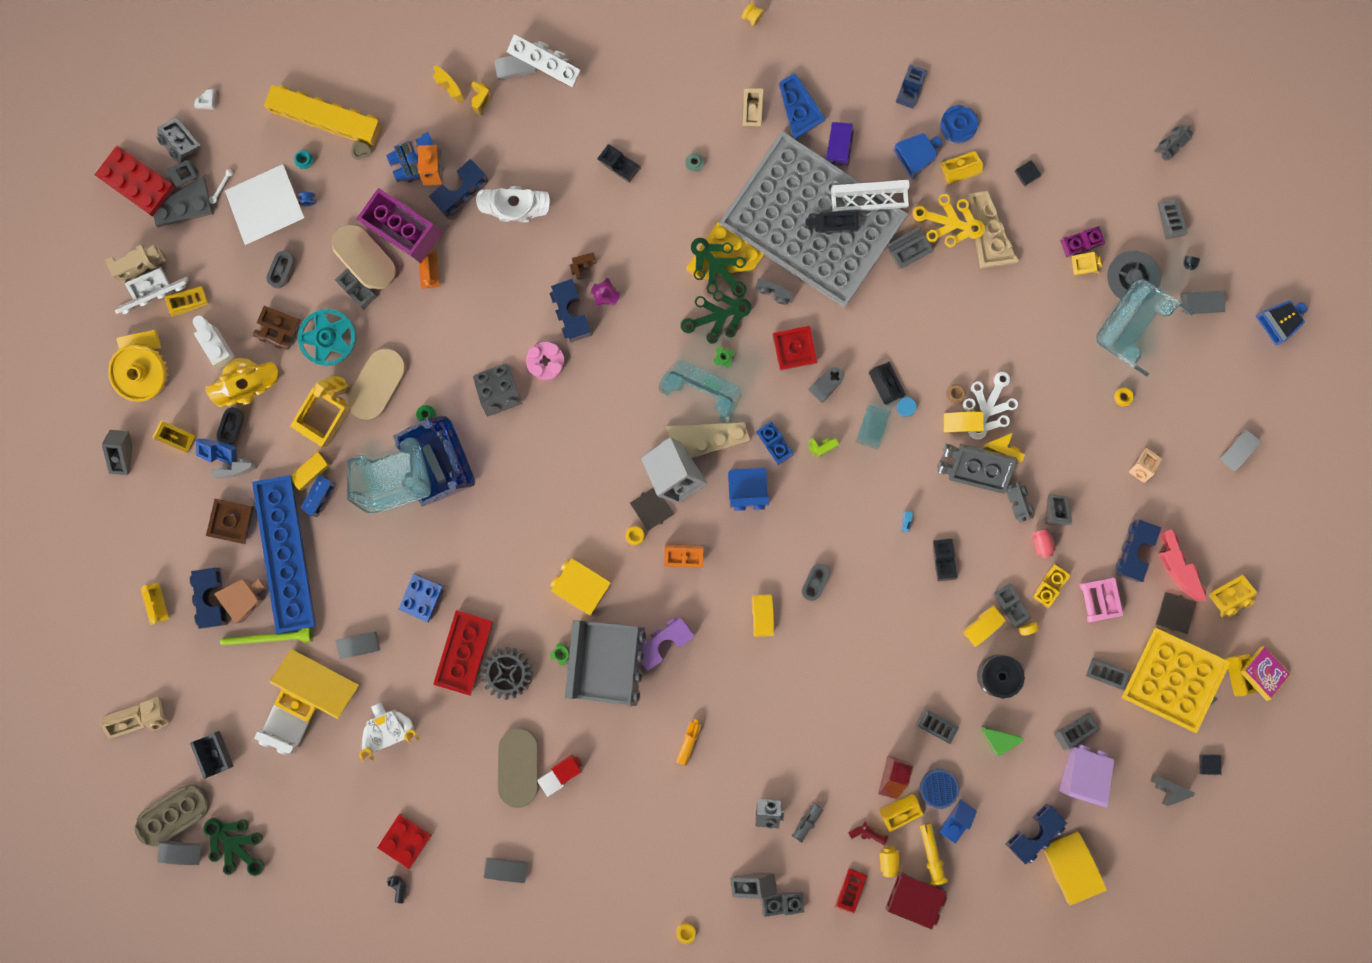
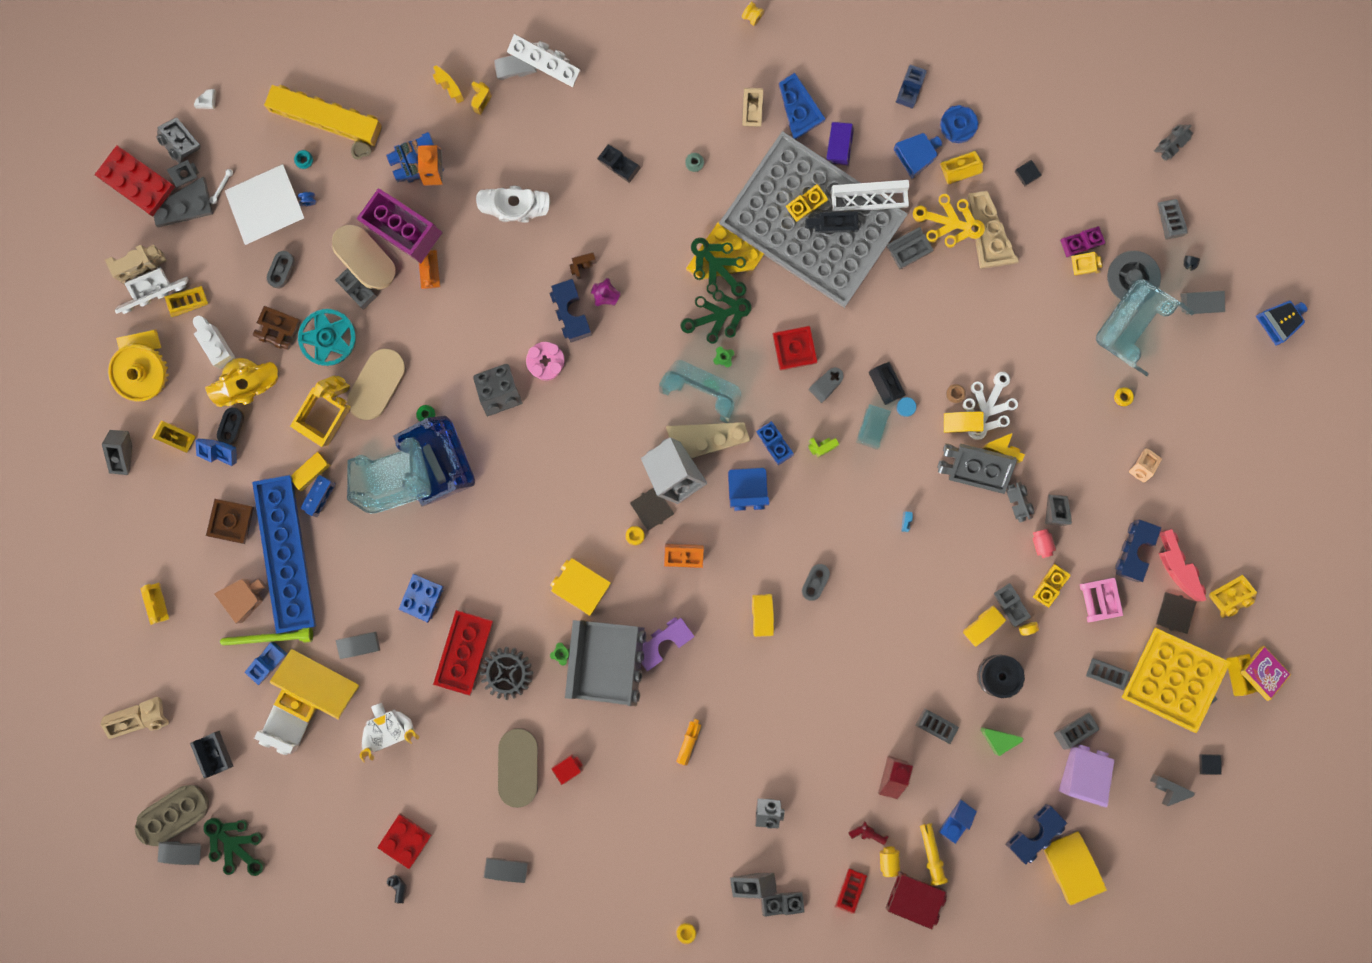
dark blue arch [190,568,227,629] -> none
light grey slope [212,459,257,478] -> none
dark blue arch [428,158,488,217] -> none
white tile [537,771,564,797] -> none
dark grey slope [755,278,793,305] -> none
dark grey pin [792,803,824,843] -> none
yellow slope [879,794,924,832] -> none
tile [920,769,959,809] -> none
black slope [933,538,958,581] -> none
light grey slope [1220,429,1261,472] -> none
none -> blue slope [244,641,287,685]
none -> yellow slope [785,184,829,222]

